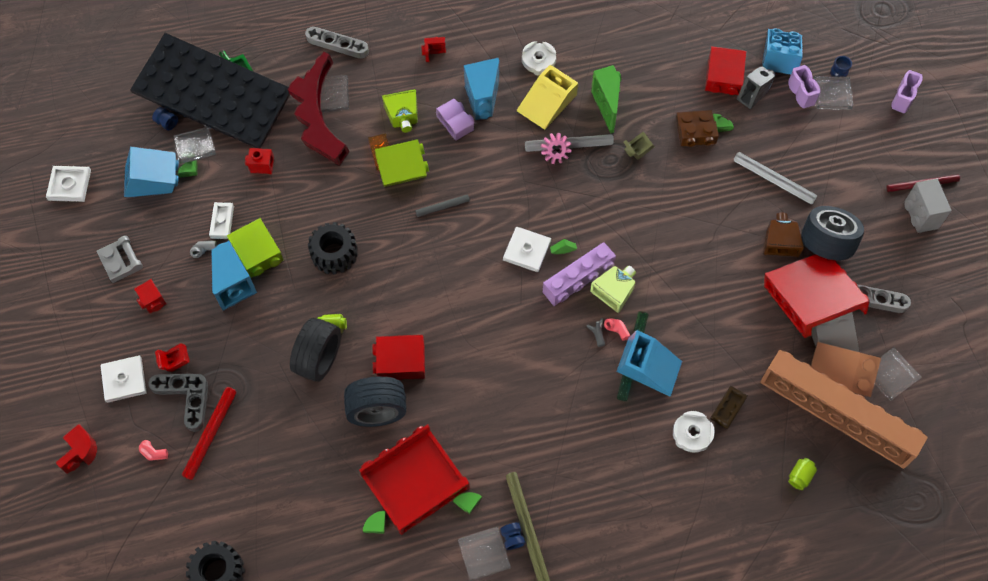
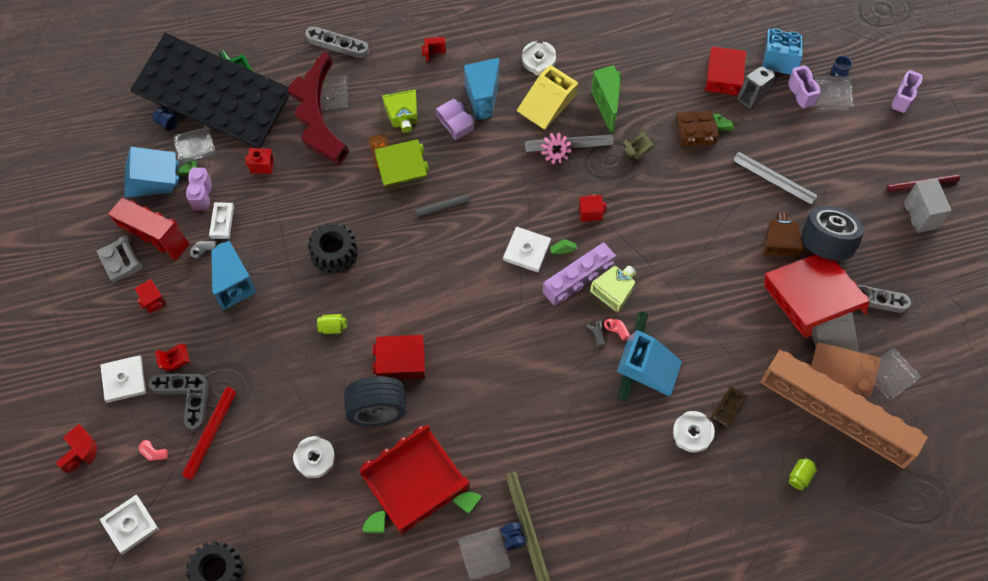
white plate [46,166,91,202] -> none
lime brick [226,218,284,278] -> none
black tyre [289,318,341,382] -> none
none -> white plate [99,495,159,555]
none -> wedge [108,198,190,260]
none -> lavender brick [186,168,212,211]
none -> white plate [293,436,335,478]
none -> red brick [578,194,607,222]

